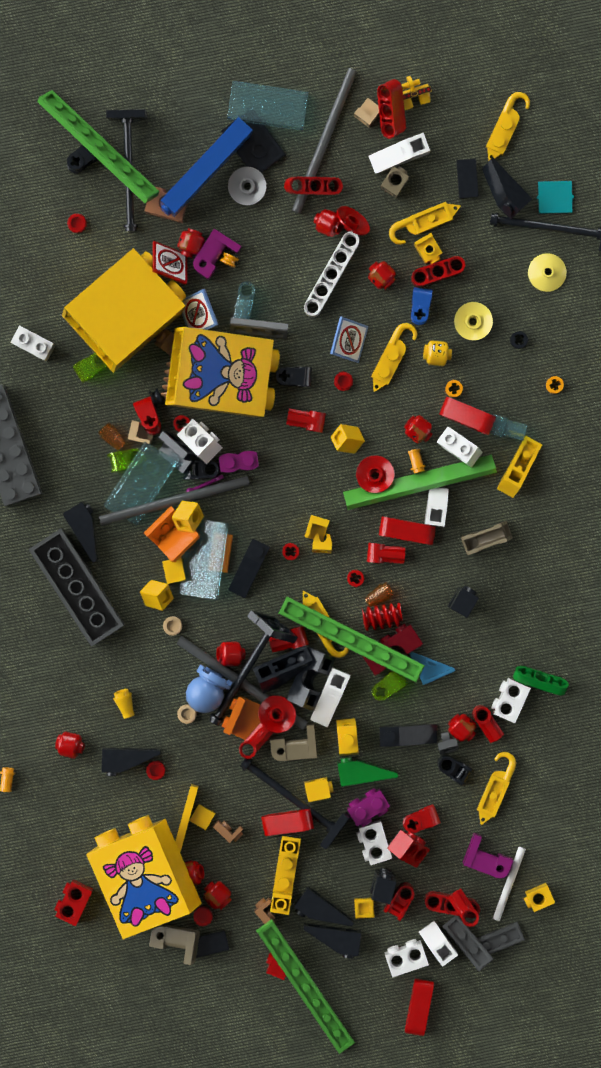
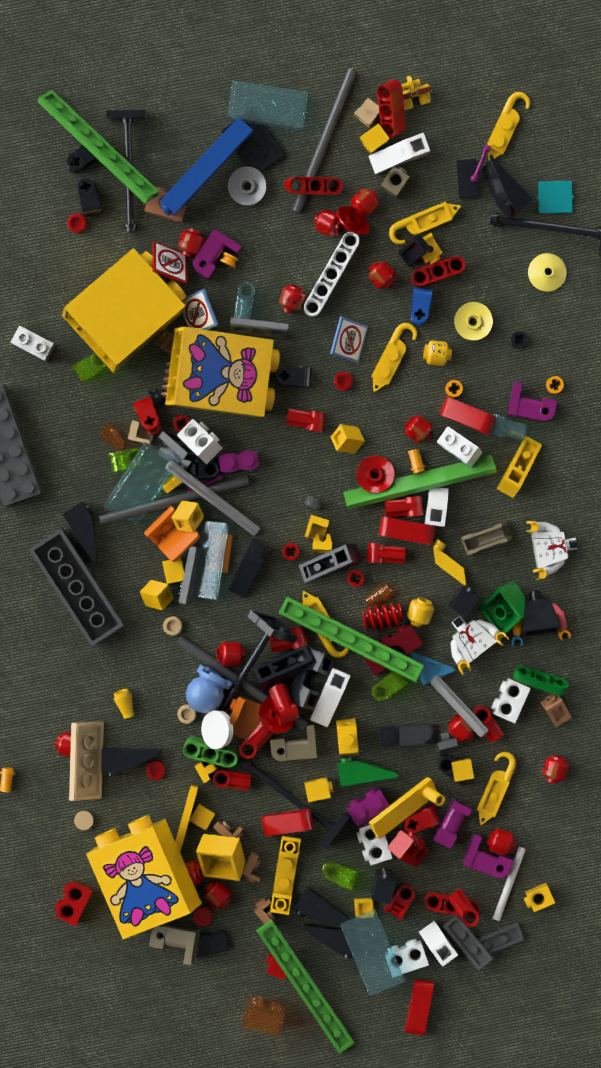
none -> tan tile [69,721,104,801]
none -> tan tile [74,810,94,830]
none -> black piece [77,178,103,217]
none -> yellow tile [161,475,182,493]
none -> light grey axle [165,461,260,536]
none -> tile [179,546,202,604]
none -> bright green beam [183,736,239,768]
none -> yellow tile [195,761,217,783]
none -> yellow piece [196,834,246,881]
none -> white tile [201,710,233,749]
none -> red piece [212,769,251,791]
none -> medium nougat bracket [242,851,261,883]
none -> clear orange piece [242,996,285,1036]
none -> red piece [269,684,299,724]
none -> red head [279,284,306,314]
none -> black slope [298,544,362,583]
none -> dark grey axle [303,496,322,511]
none -> clear neon green piece [322,861,360,891]
none -> clear light blue tile [340,909,405,996]
none -> red head [350,189,379,217]
none -> yellow panel [360,123,389,155]
none -> yellow piece [369,777,445,839]
none -> red piece [384,496,423,517]
none -> black tile [398,234,431,267]
none -> yellow head [406,597,434,627]
none -> light grey axle [430,675,489,737]
none -> yellow piece [433,539,466,586]
none -> magenta piece [433,798,472,849]
none -> white torso [450,616,509,675]
none -> yellow tile [451,759,474,782]
none -> magenta hinge [471,144,491,183]
none -> green slope [479,581,525,634]
none -> red head [486,828,516,856]
none -> magenta piece [507,382,557,421]
none -> black torso [511,591,571,646]
none -> white torso [526,521,577,580]
none -> medium nougat bracket [540,694,572,727]
none -> red head [542,755,570,784]

